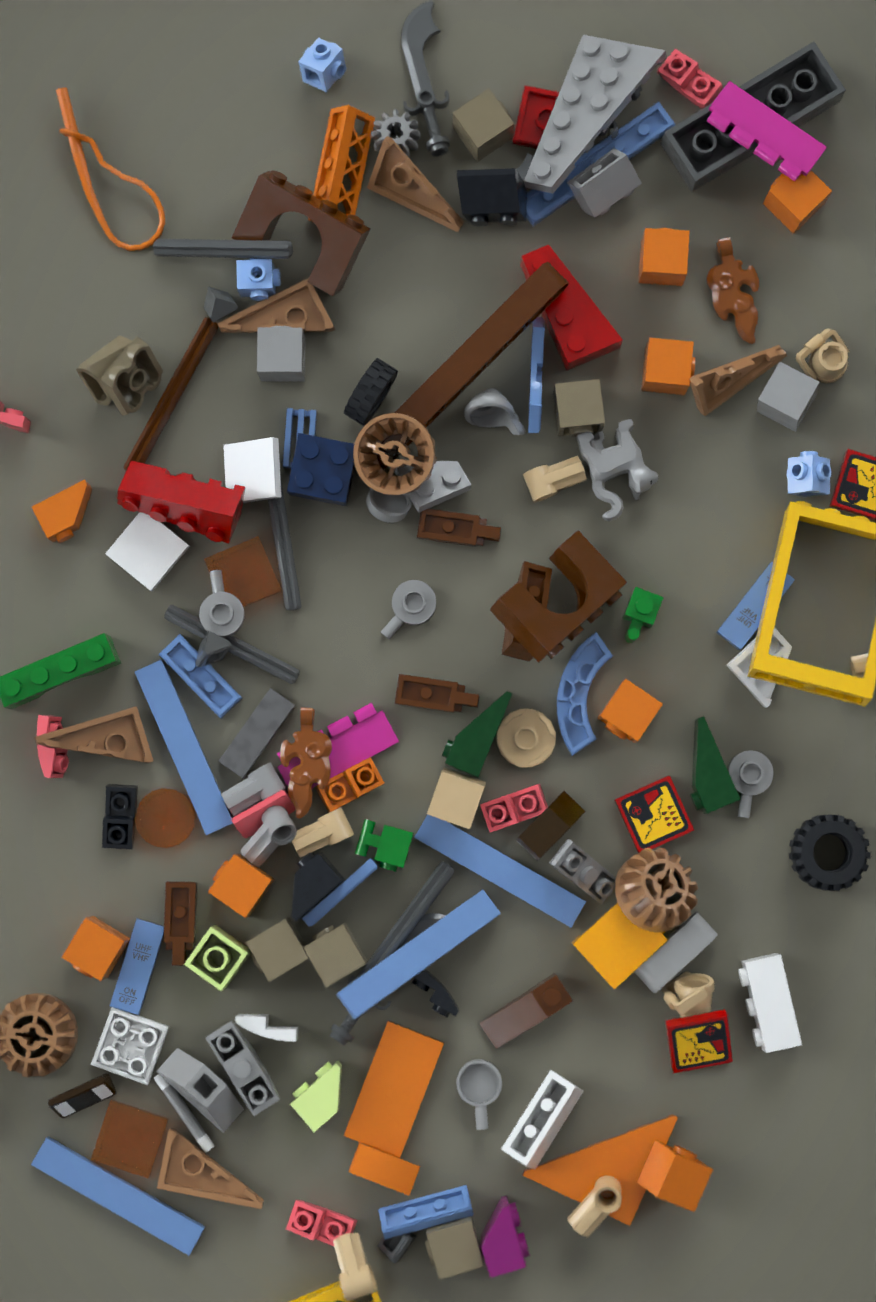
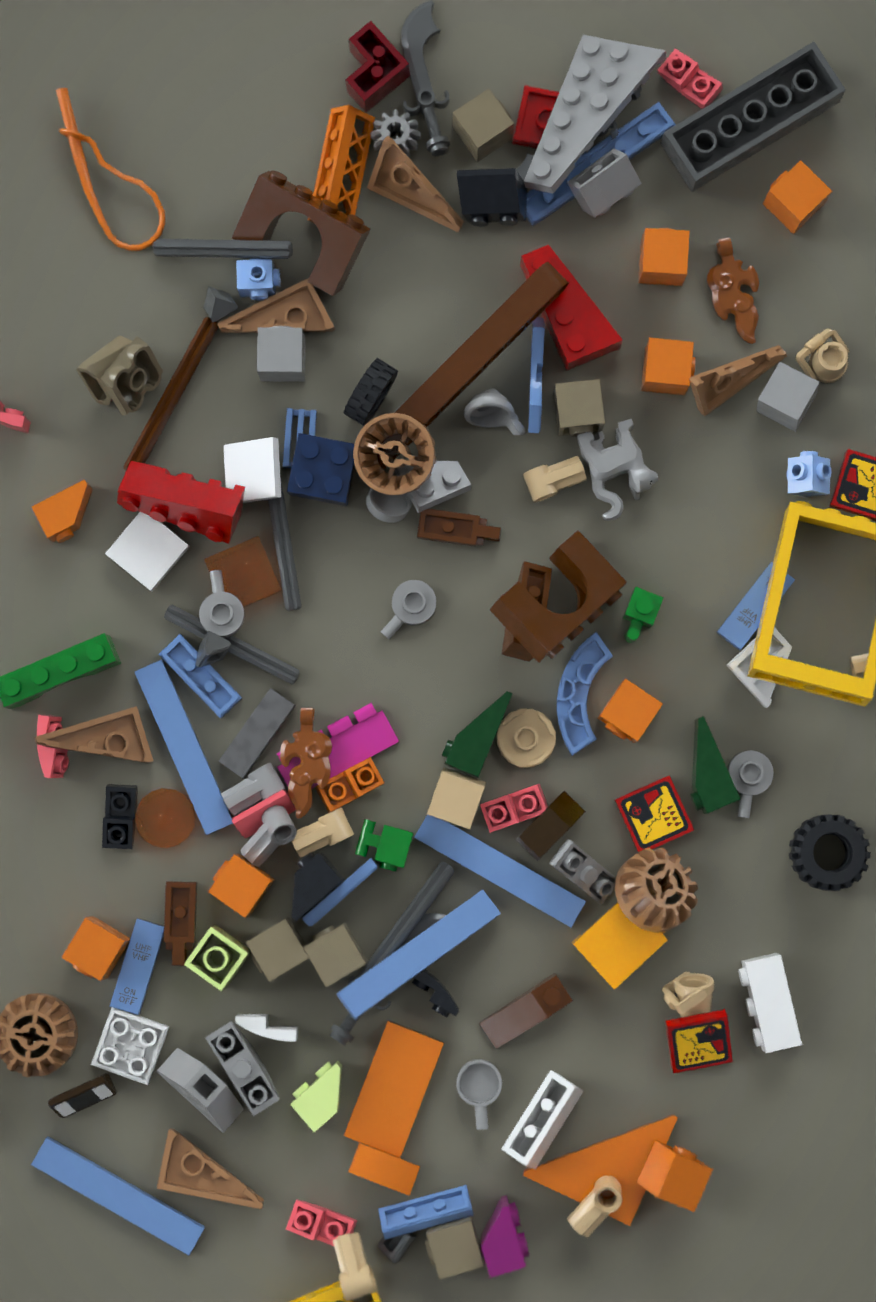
clear orange tile [91,1100,169,1178] -> none
light grey bar [154,1074,215,1153] -> none
light blue brick [298,38,346,92] -> none
reddish brown hinge [395,674,479,713] -> none
light grey beam [634,912,718,993] -> none
dark pink windscreen [707,81,827,181] -> none
none -> dark red brick [345,21,410,113]

